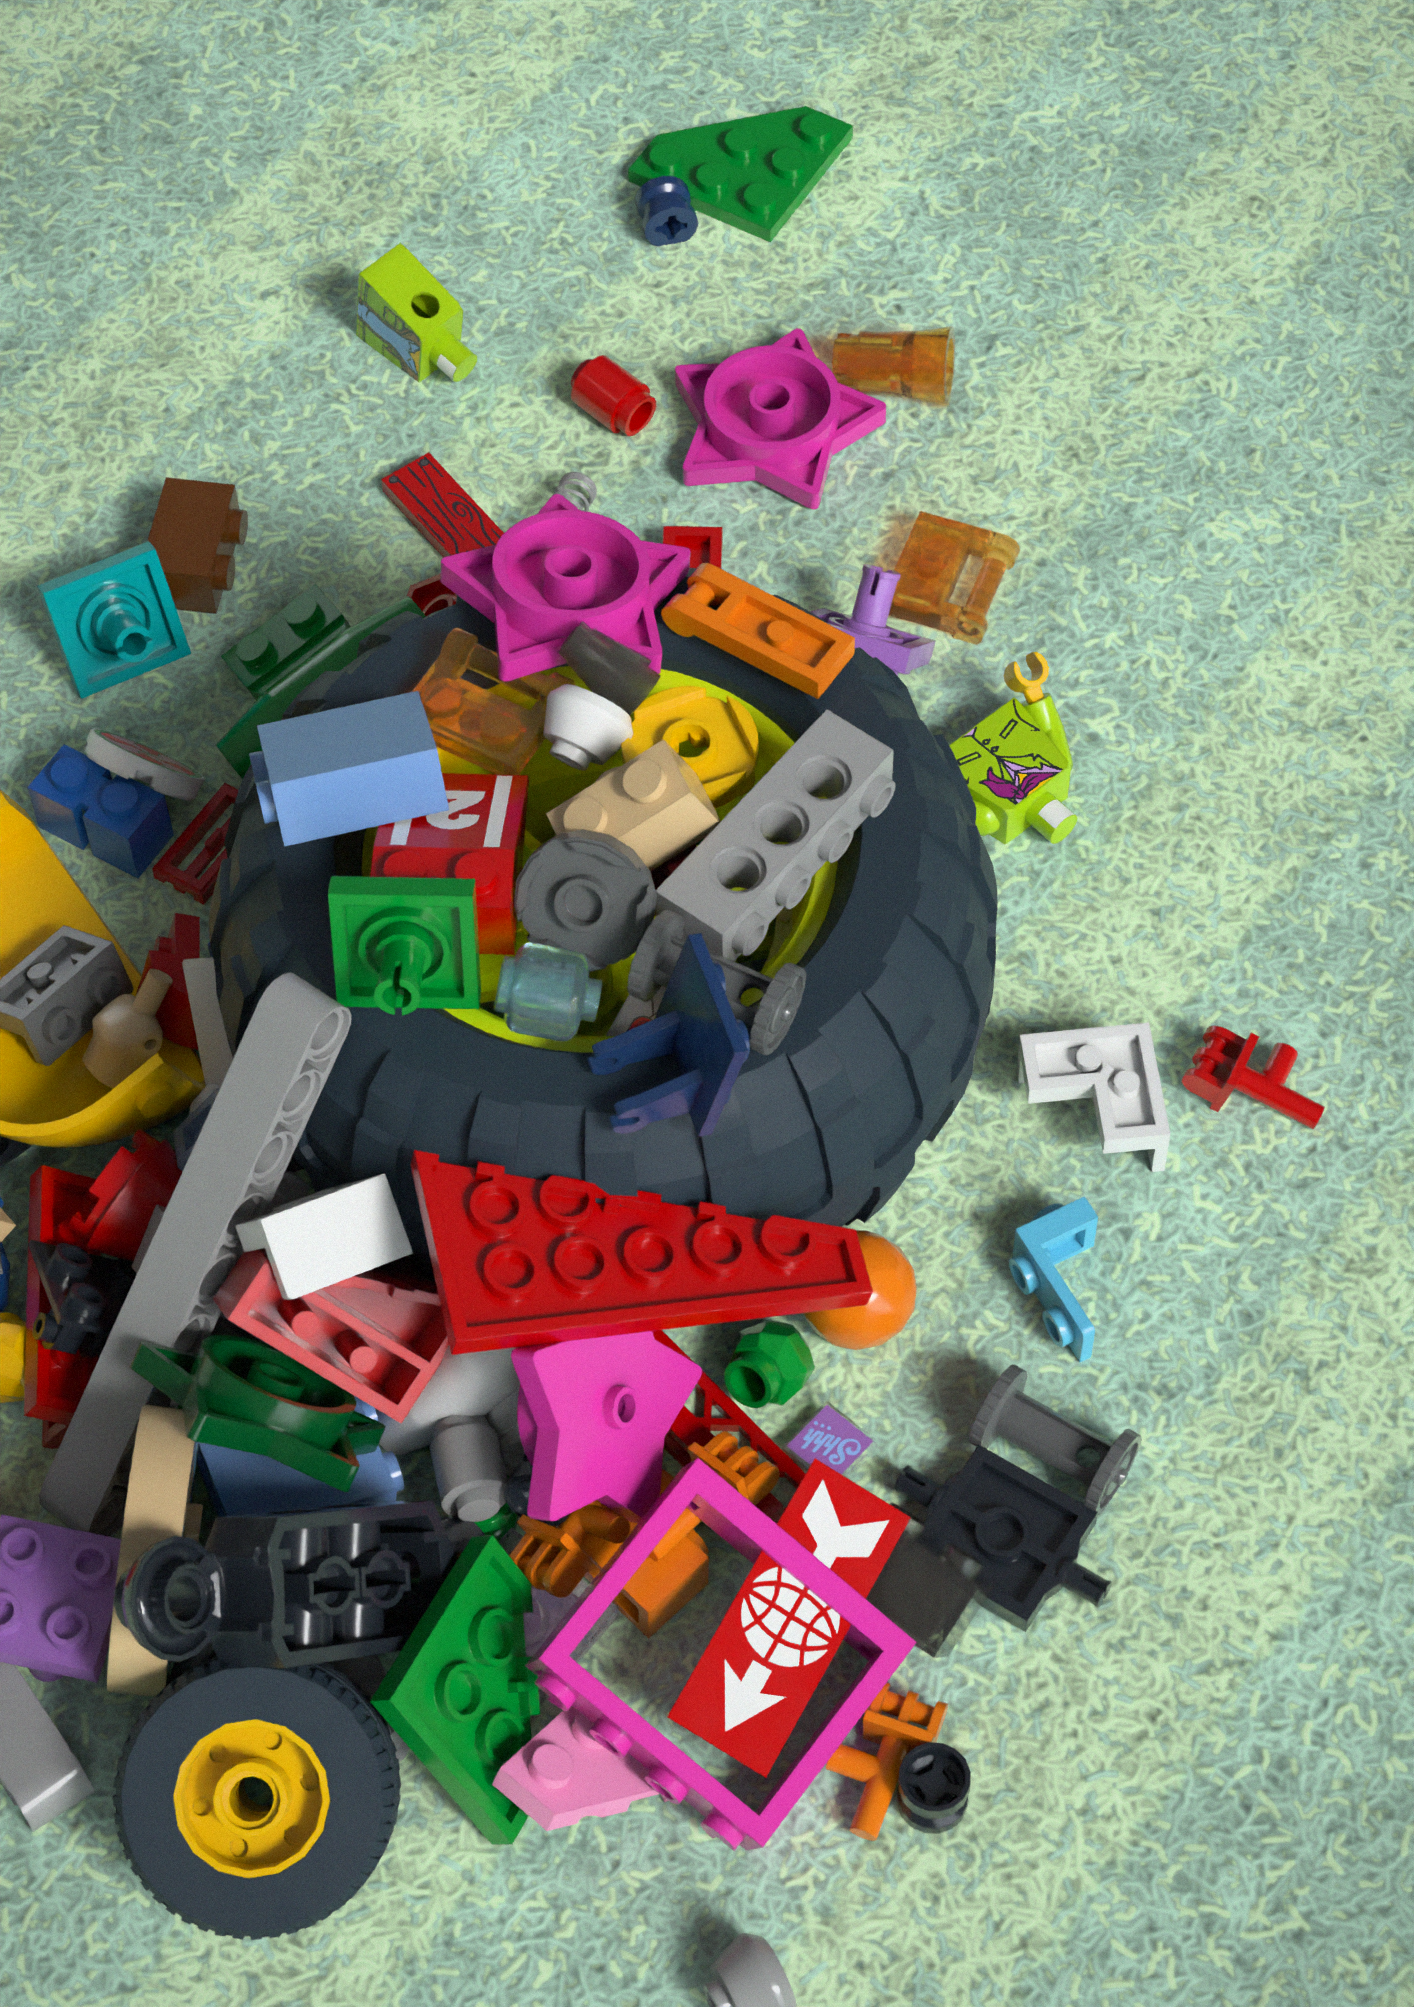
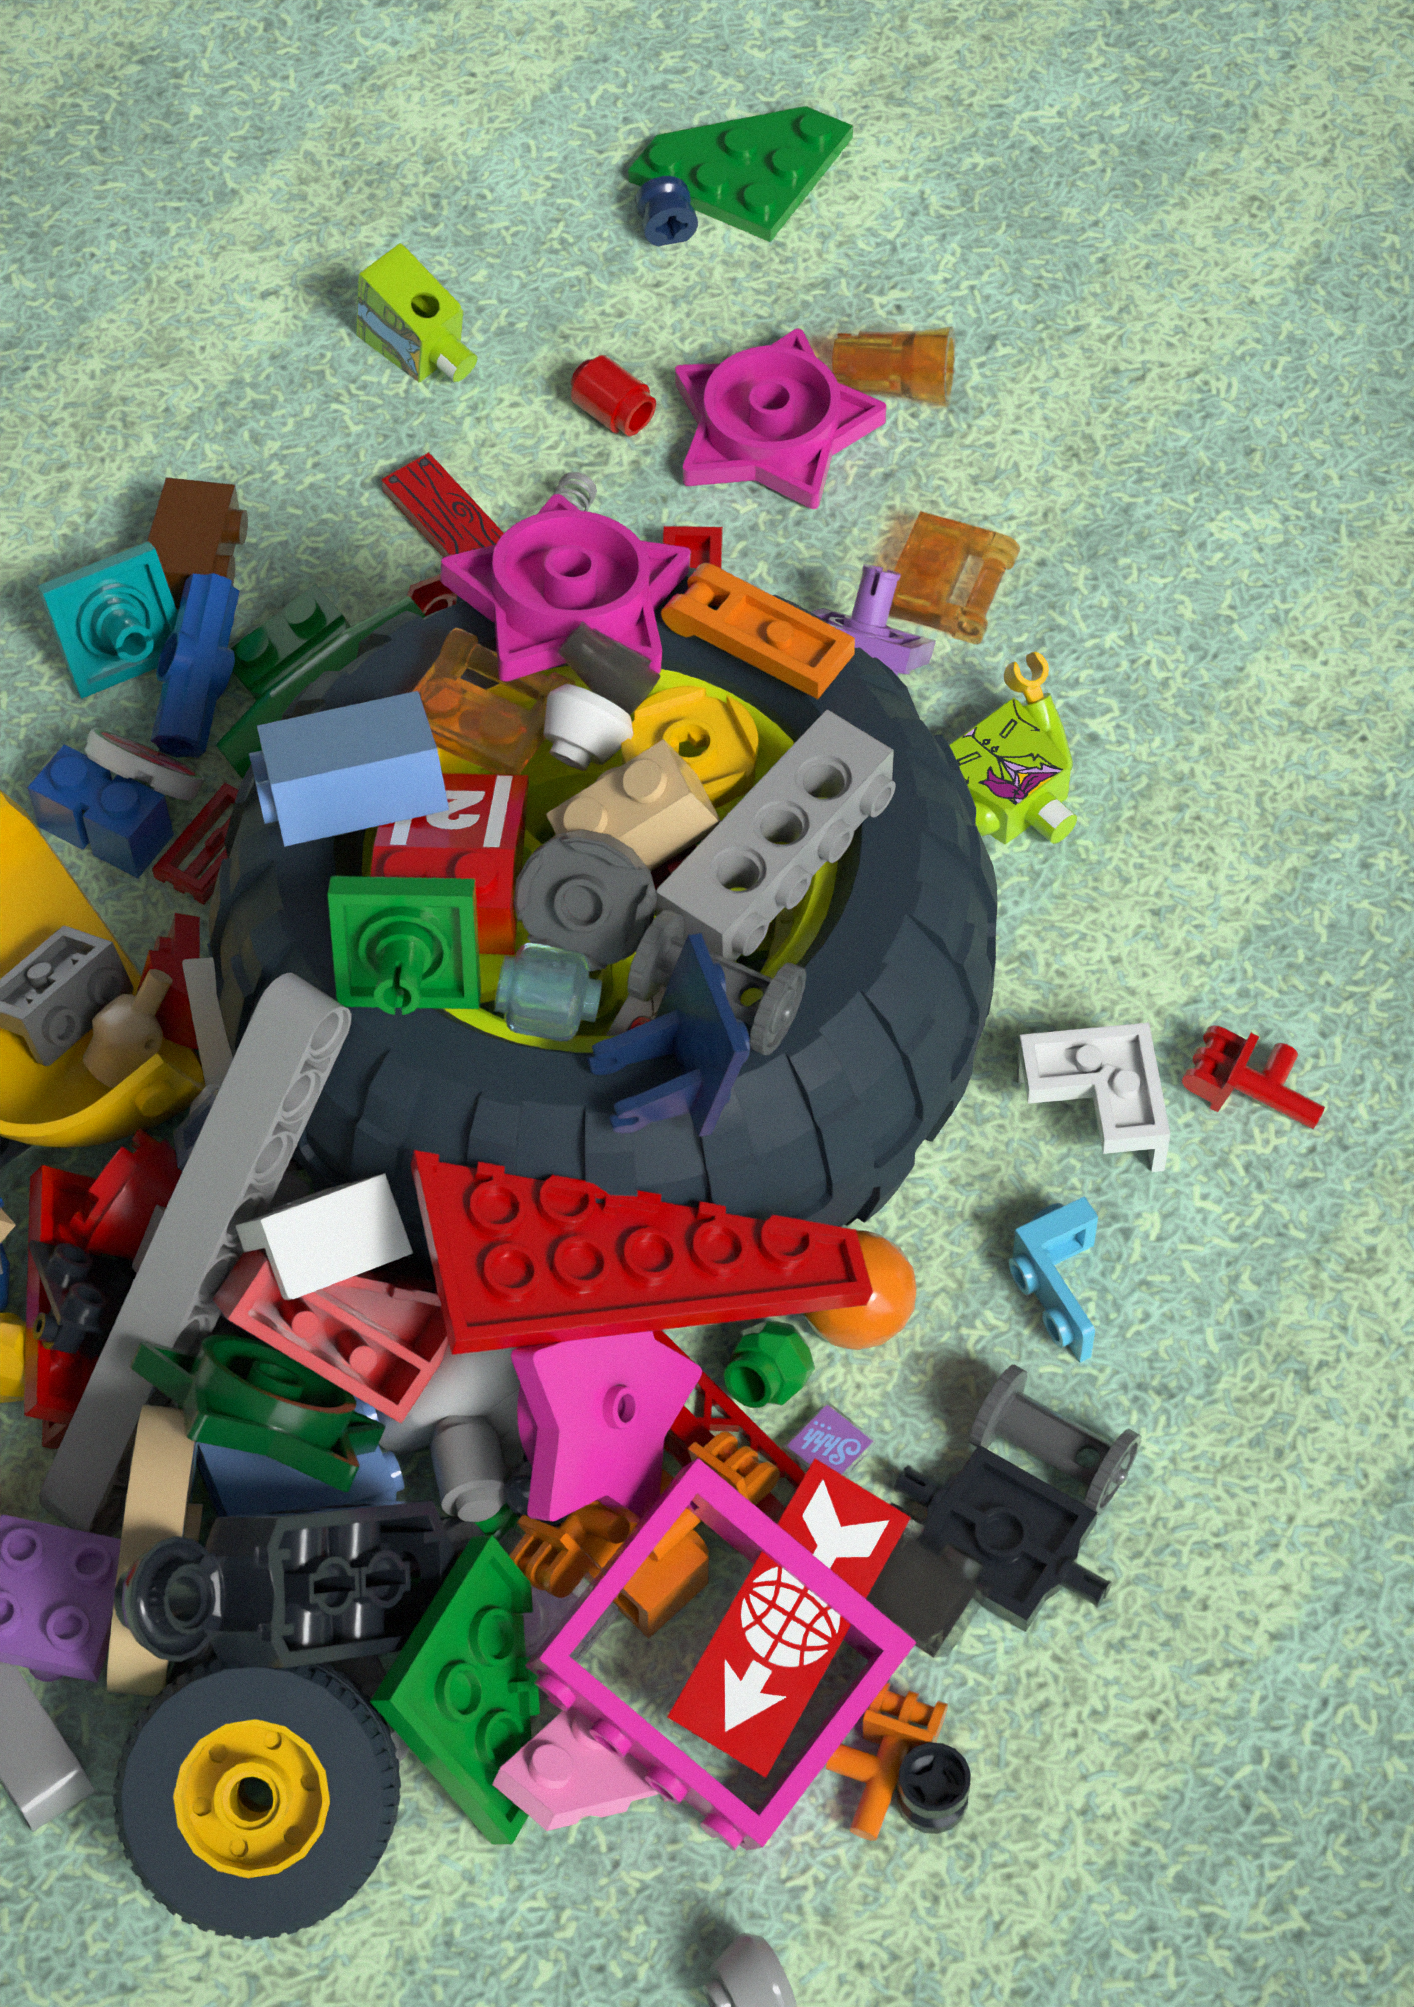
none -> blue piece [150,573,240,758]

